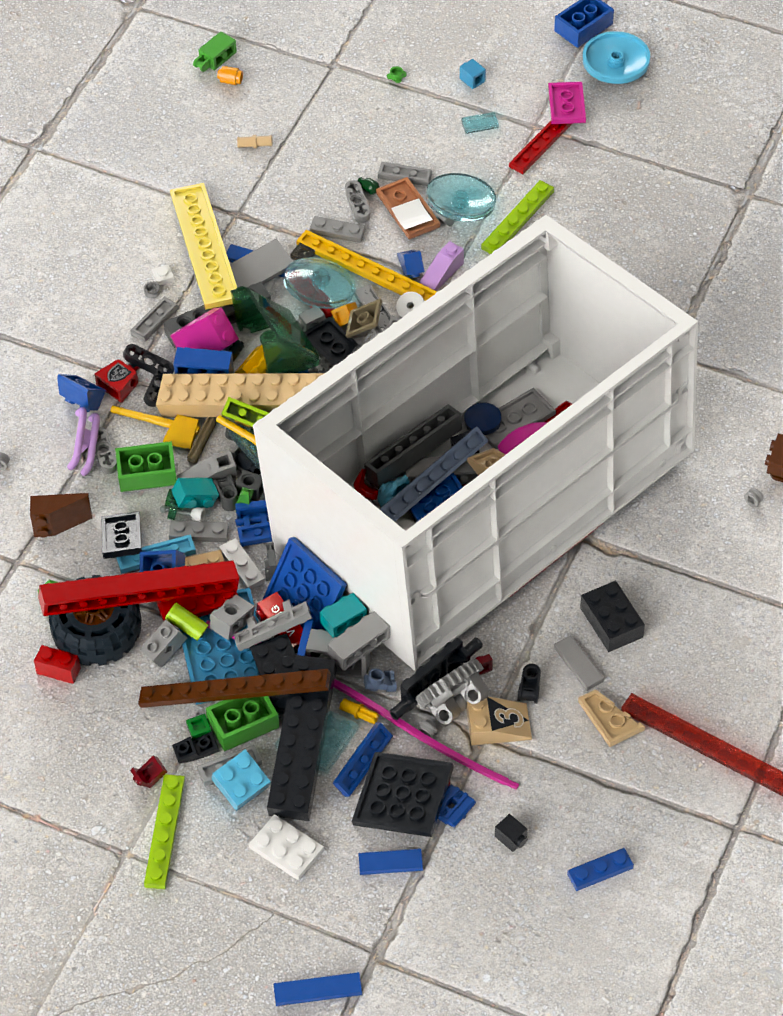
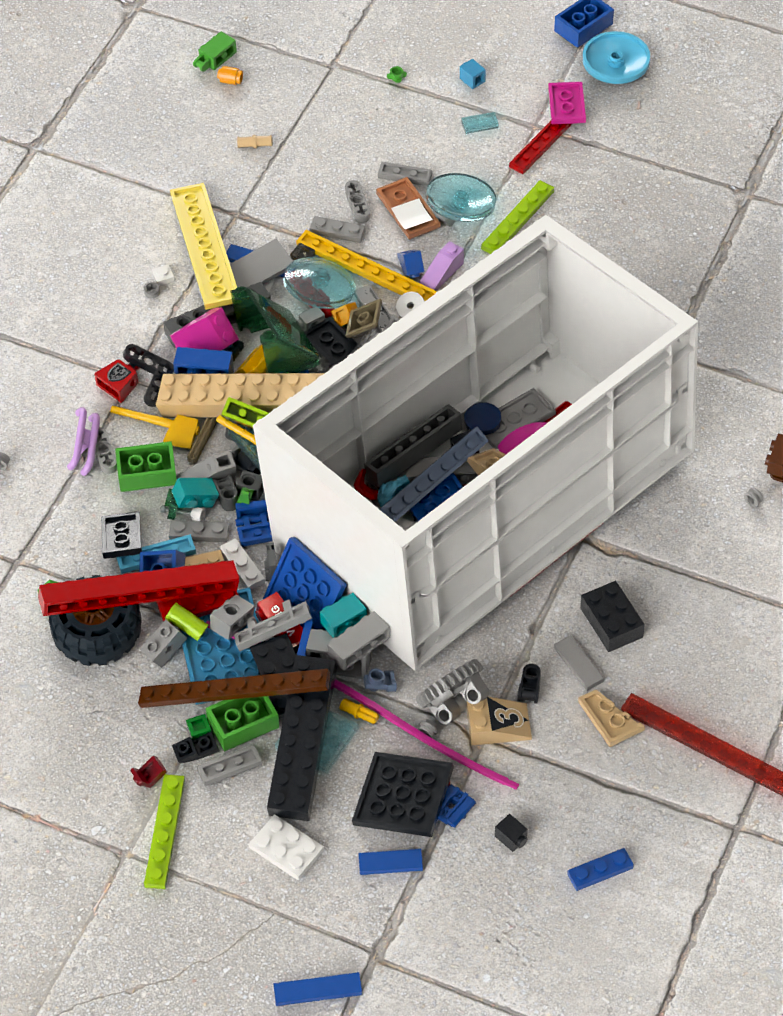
reddish brown slope [30,493,92,538] -> none
red brick [34,645,81,684] -> none
blue slope [57,374,106,412] -> none
light grey tile [130,296,179,342] -> none
medium azure brick [211,749,271,811] -> none
blue plate [333,722,393,797] -> none
dark green cylinder [358,177,380,194] -> none
black plate [390,637,483,720] -> none
dark red plate [475,654,493,675] -> none

